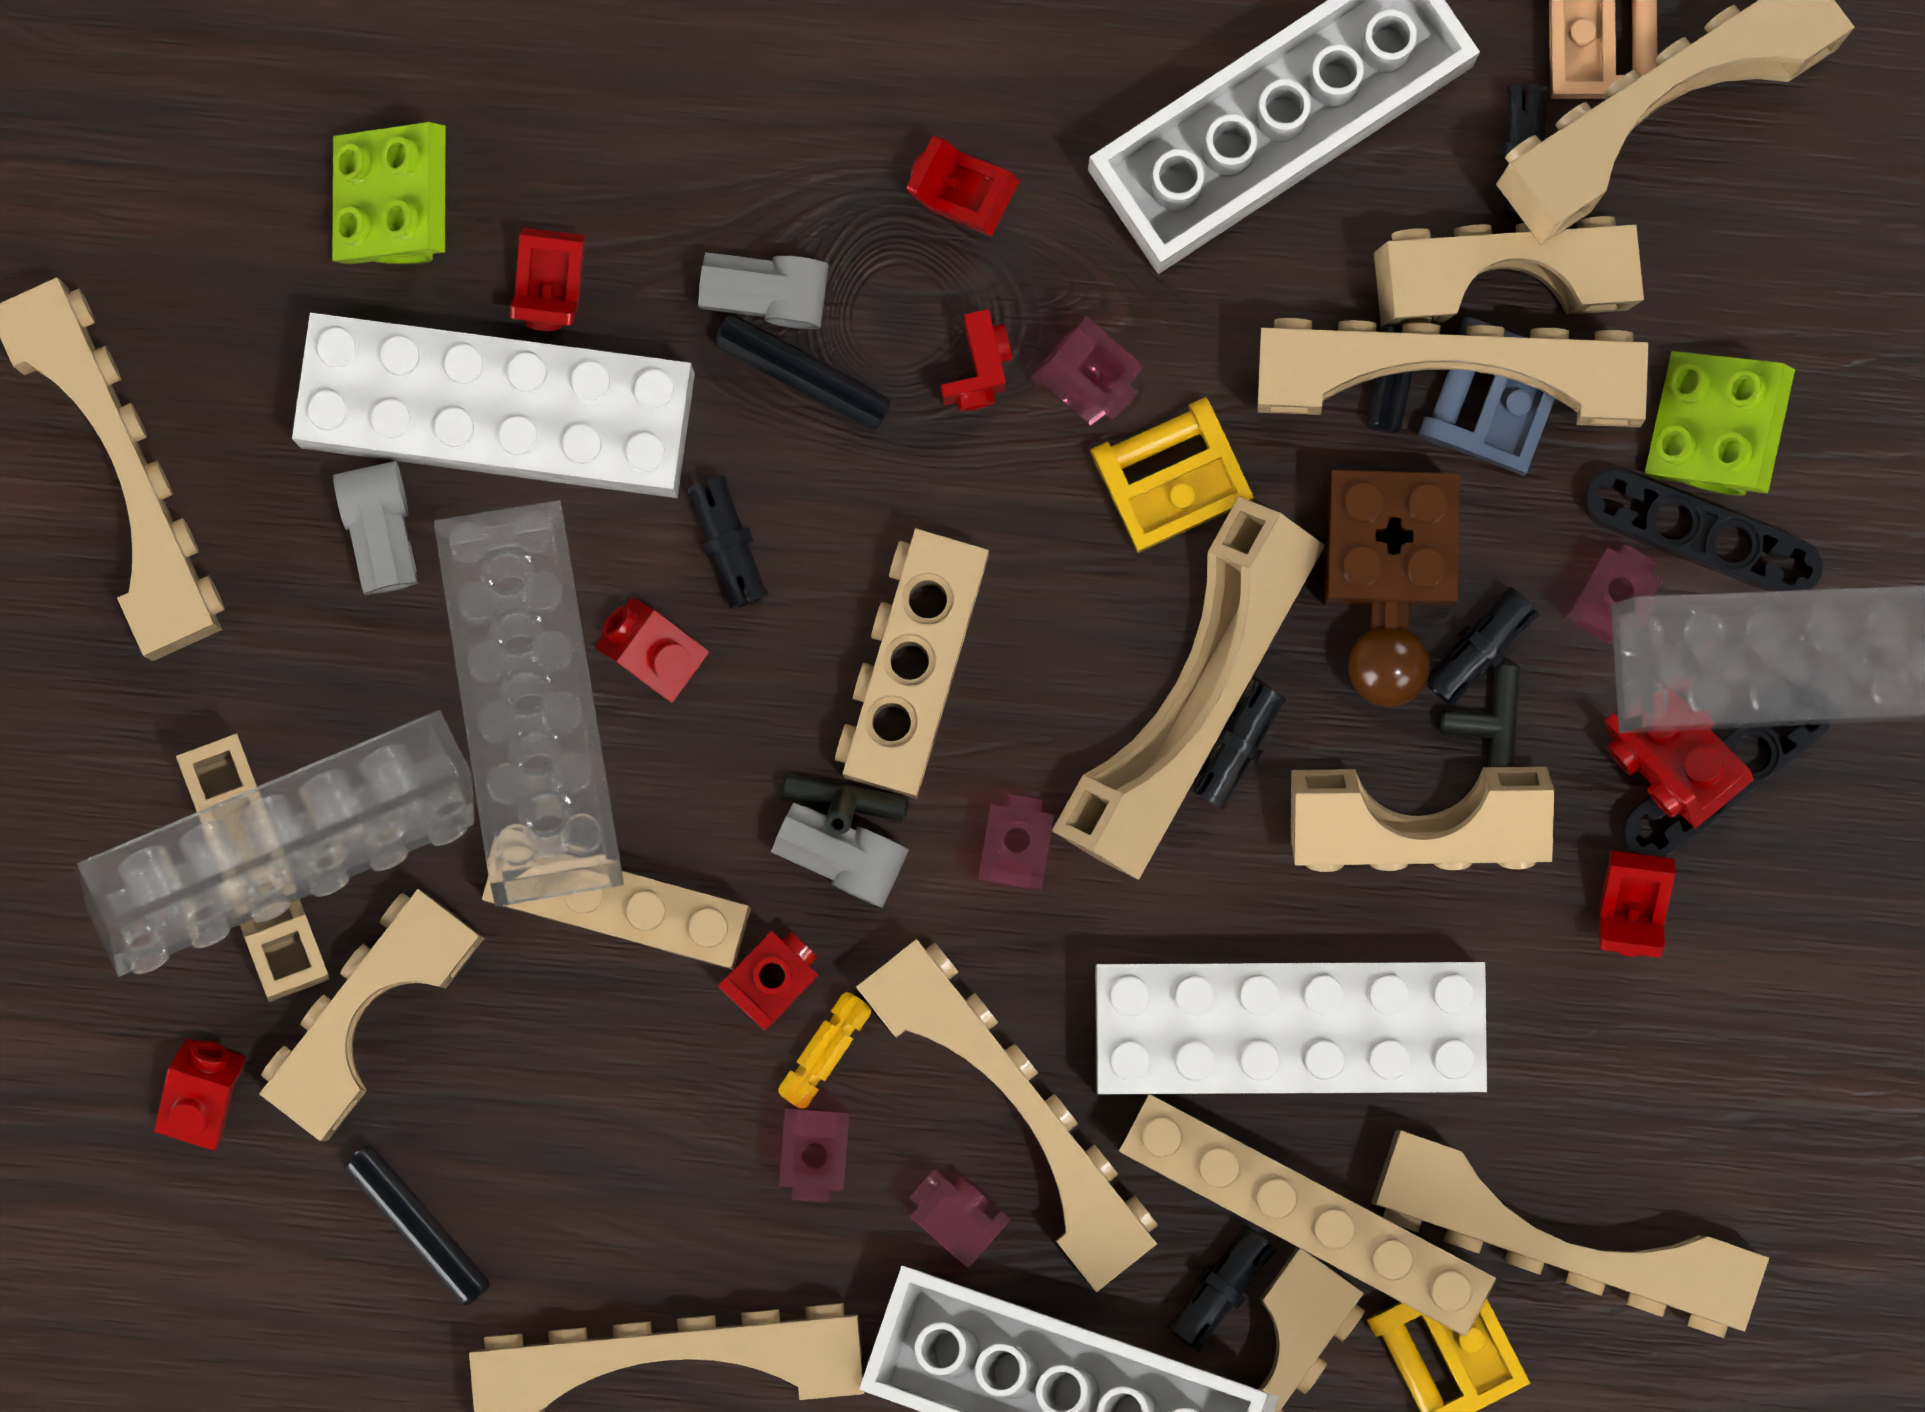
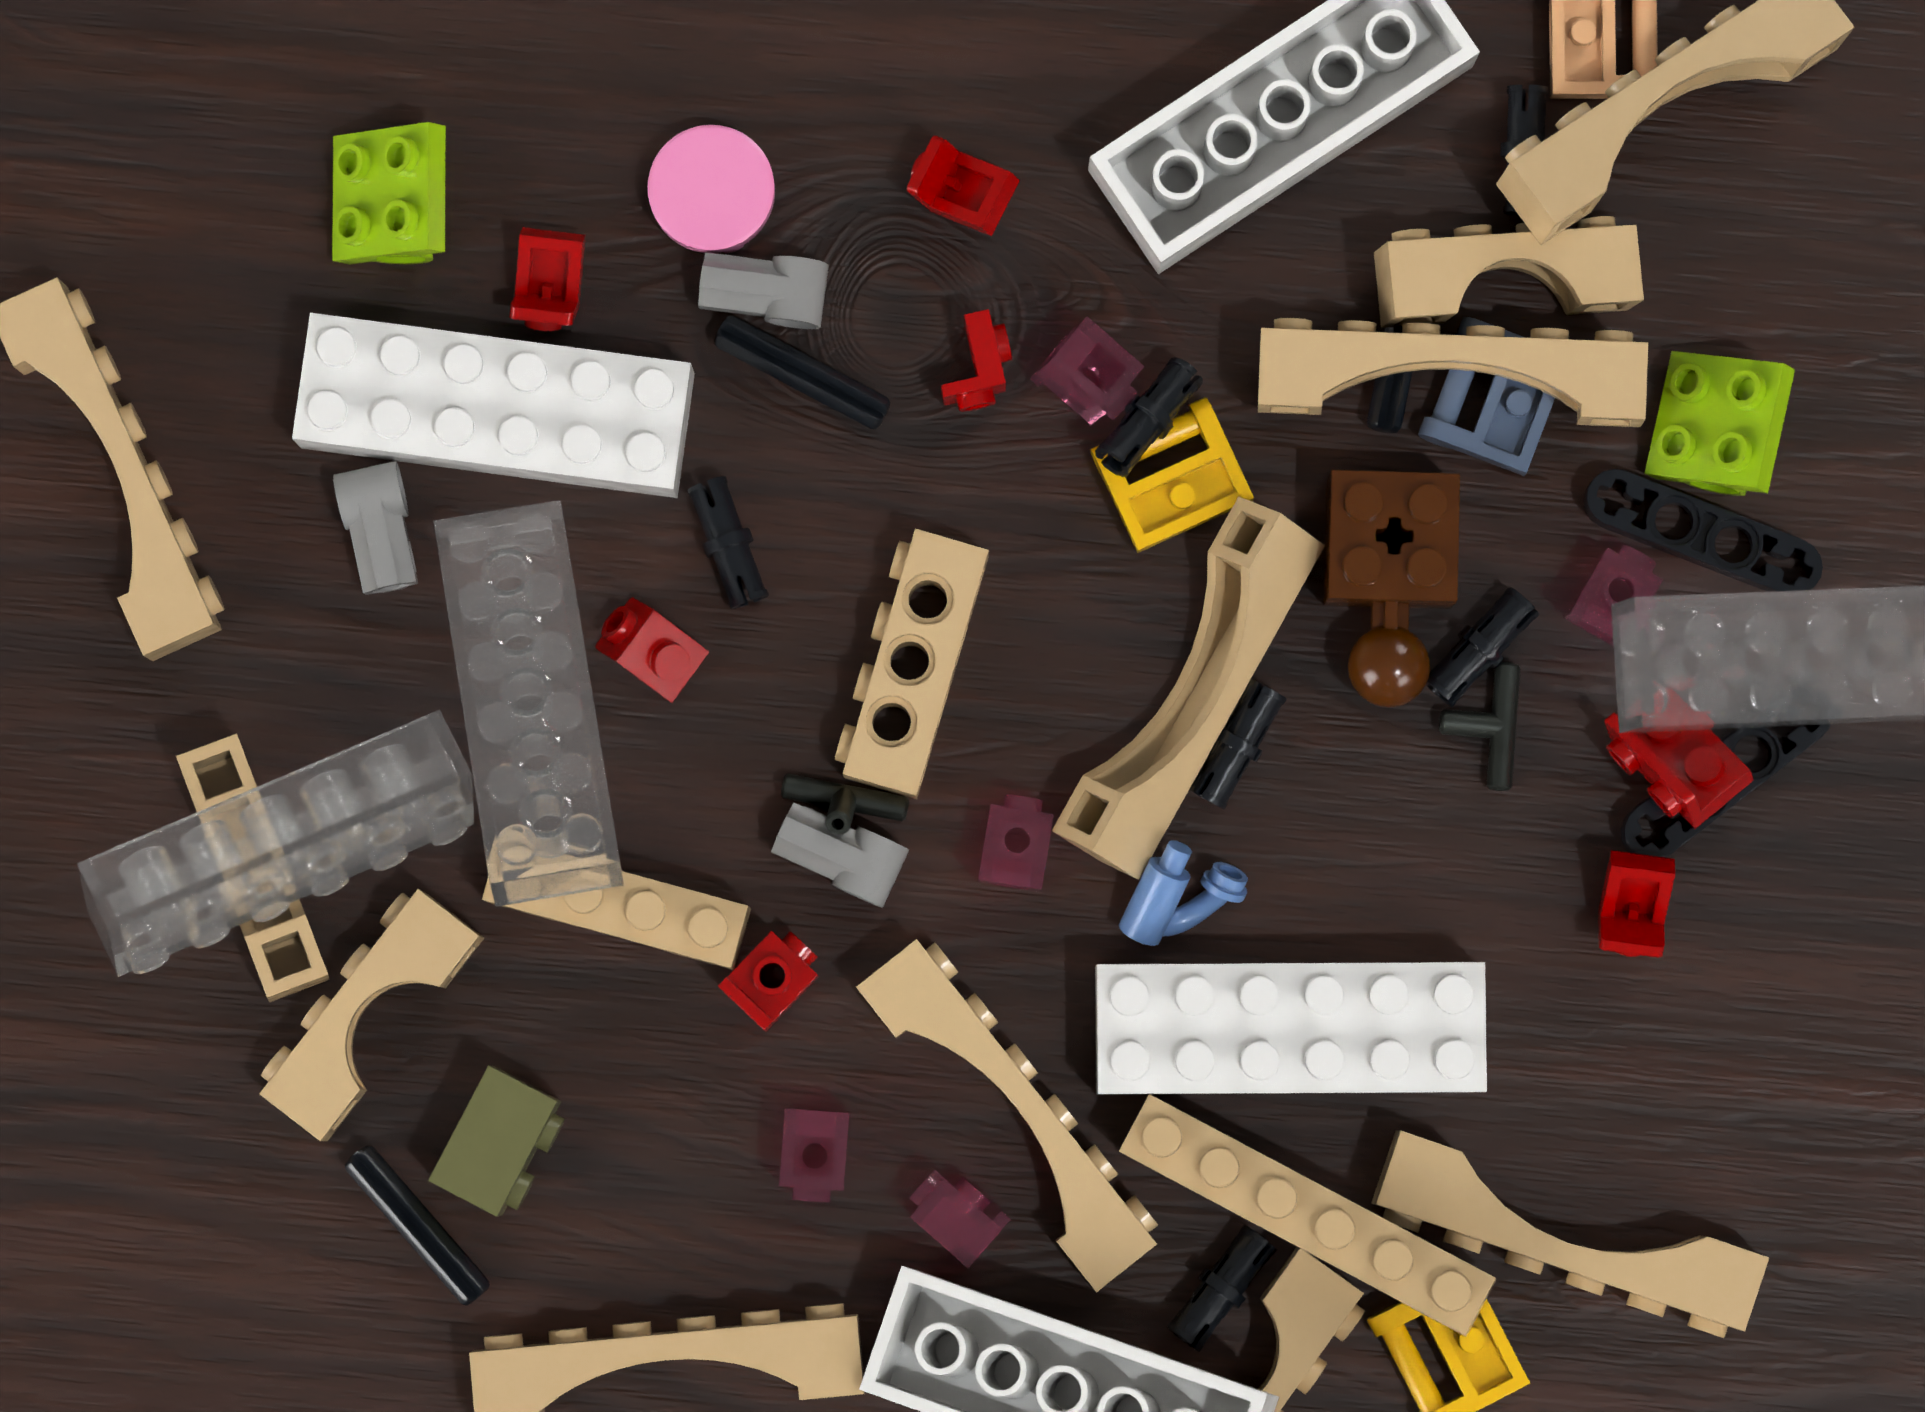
red bracket [154,1039,246,1151] -> none
yellow axle [778,992,871,1109] -> none
tan arch [1291,767,1554,872] -> none
none -> olive brick [428,1065,565,1217]
none -> bright pink tile [647,125,775,253]
none -> black pin [1095,357,1203,477]
none -> medium blue plant [1119,840,1248,946]

